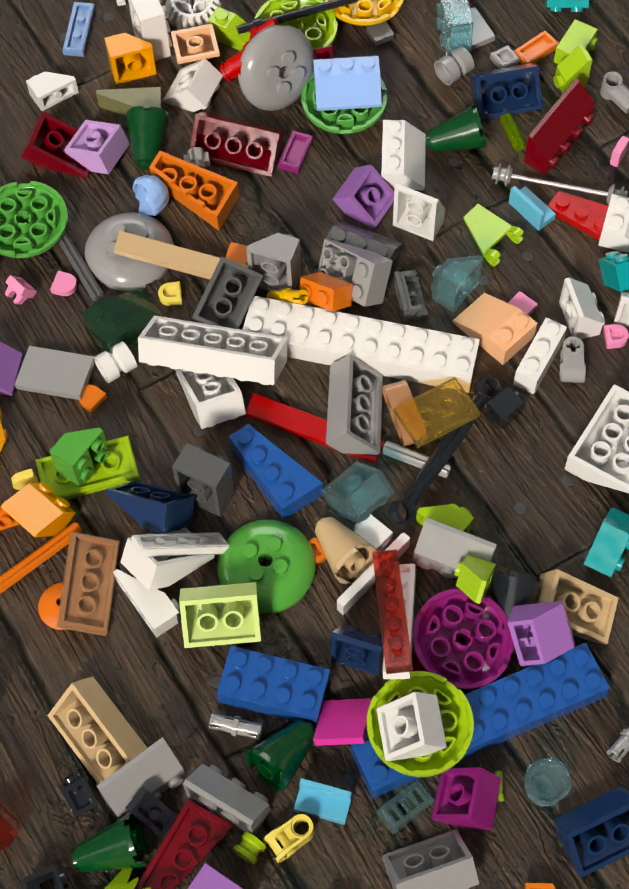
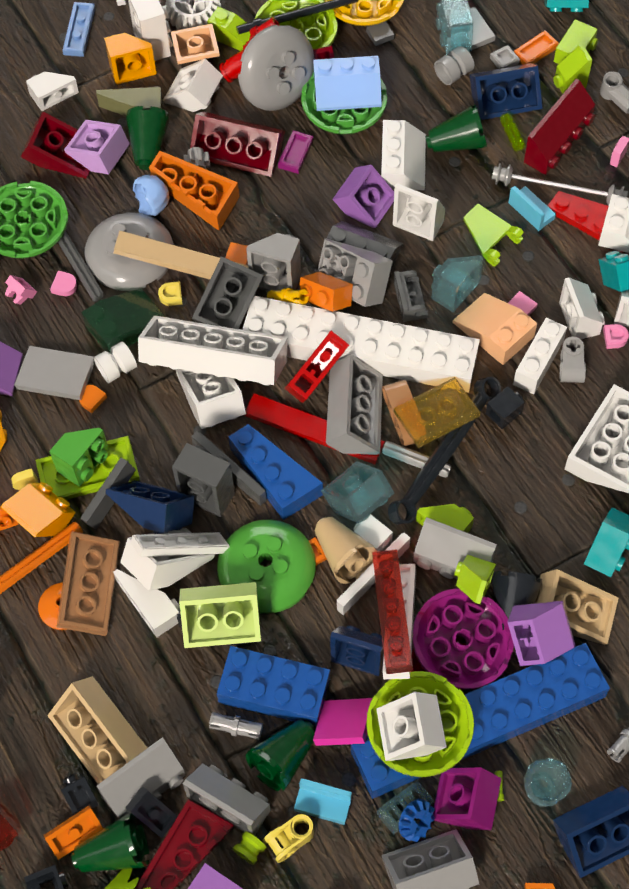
none -> orange plate [43,805,104,860]
none -> dark grey tile [80,458,136,530]
none -> dark grey tile [191,431,266,506]
none -> red slope [284,330,349,403]
none -> blue gear [399,799,435,842]

